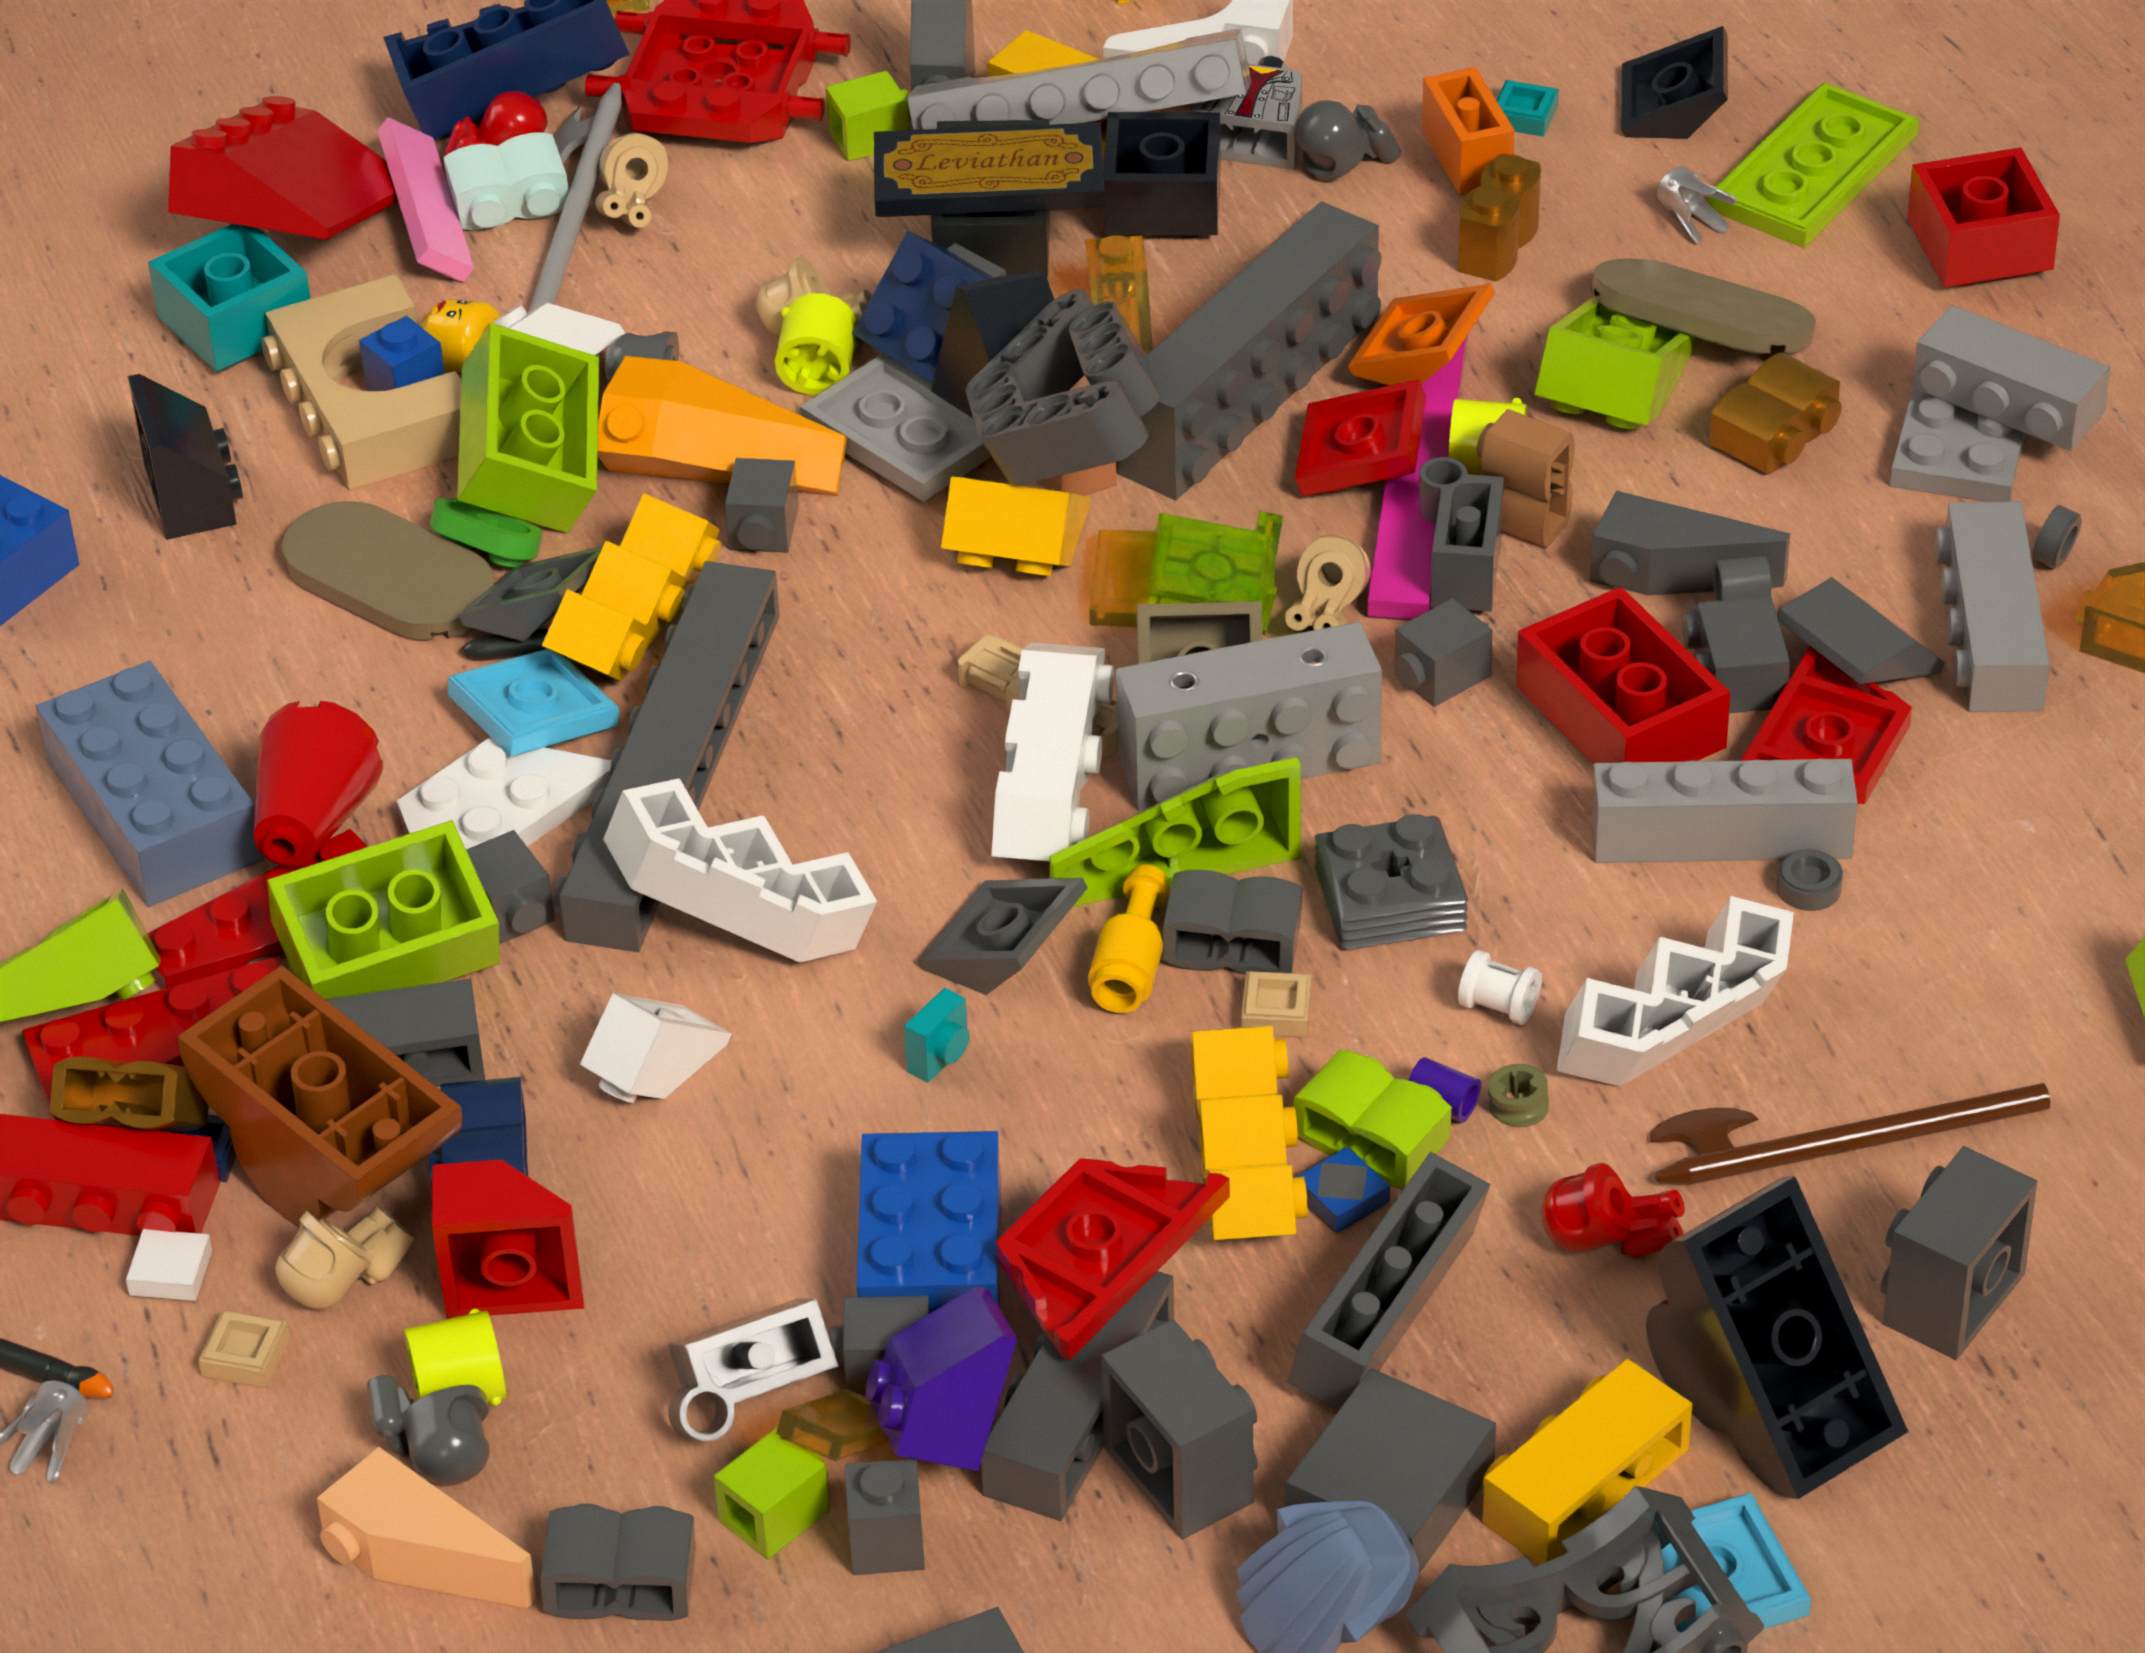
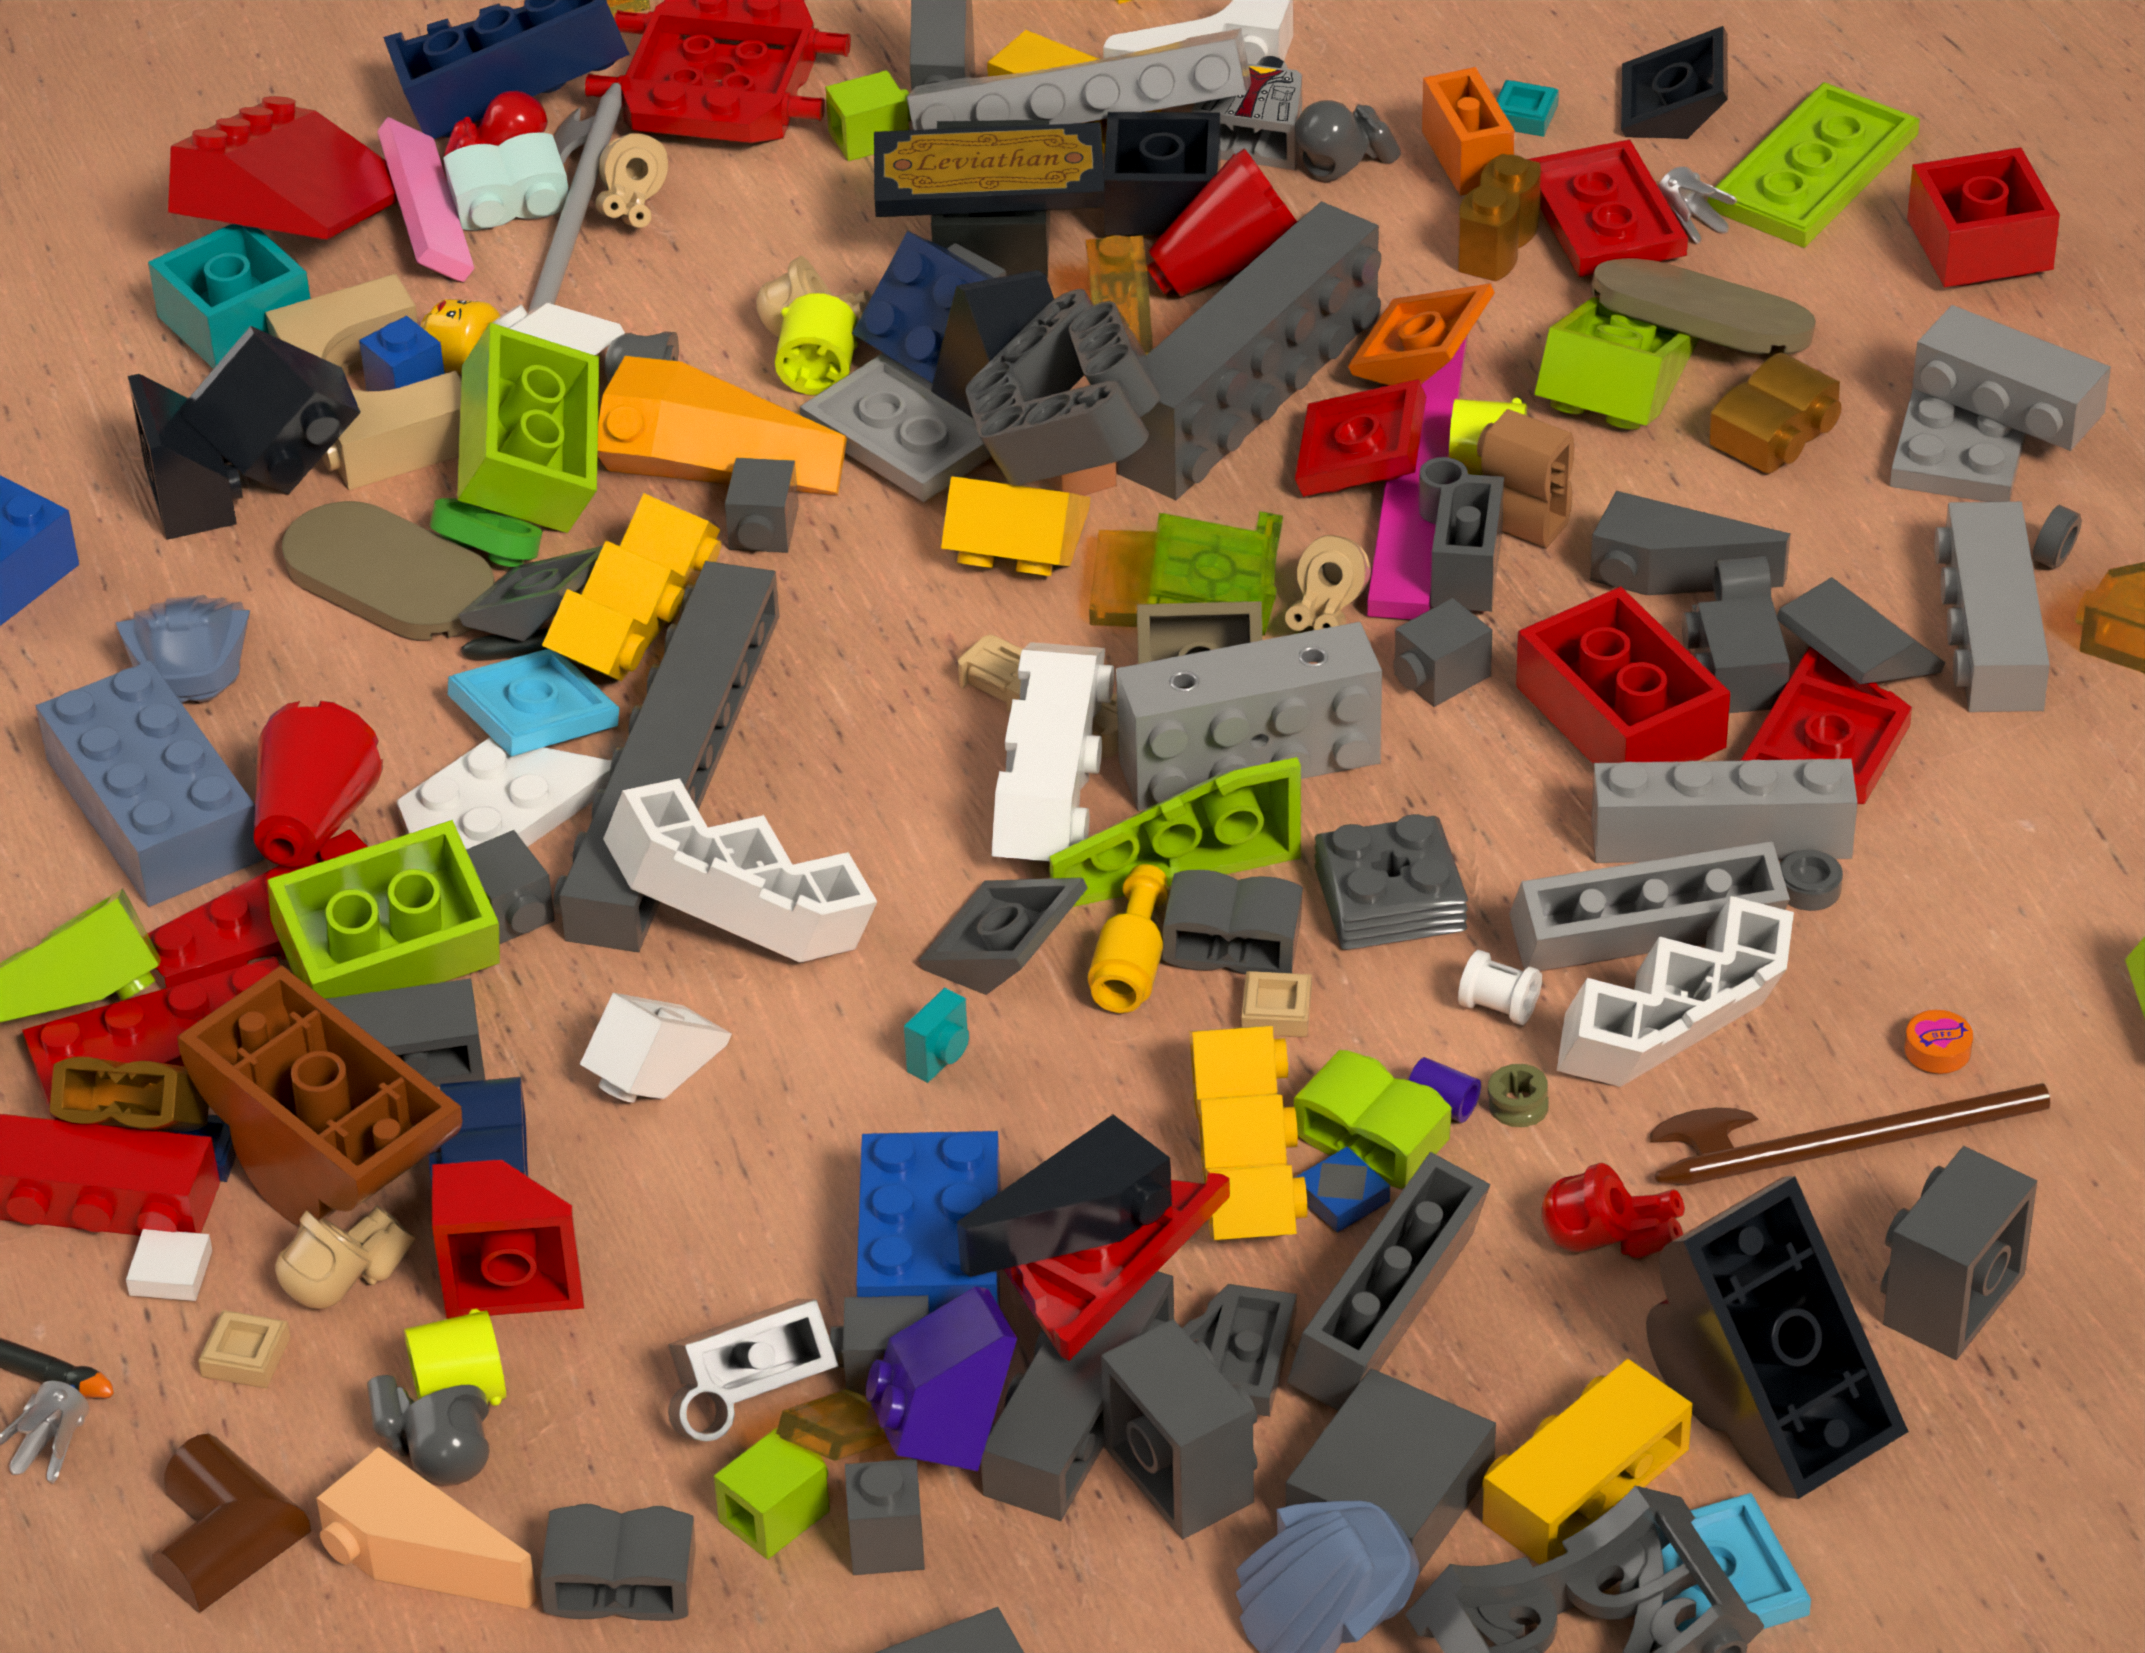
none -> sand blue hair [116,595,250,703]
none -> reddish brown brick [152,1433,312,1613]
none -> black slope [179,326,361,494]
none -> black slope [957,1114,1172,1277]
none -> red cone [1146,148,1297,297]
none -> dark grey wing [1182,1284,1297,1417]
none -> light grey brick [1509,841,1790,971]
none -> red plate [1527,139,1688,277]
none -> orange tile [1904,1010,1973,1074]

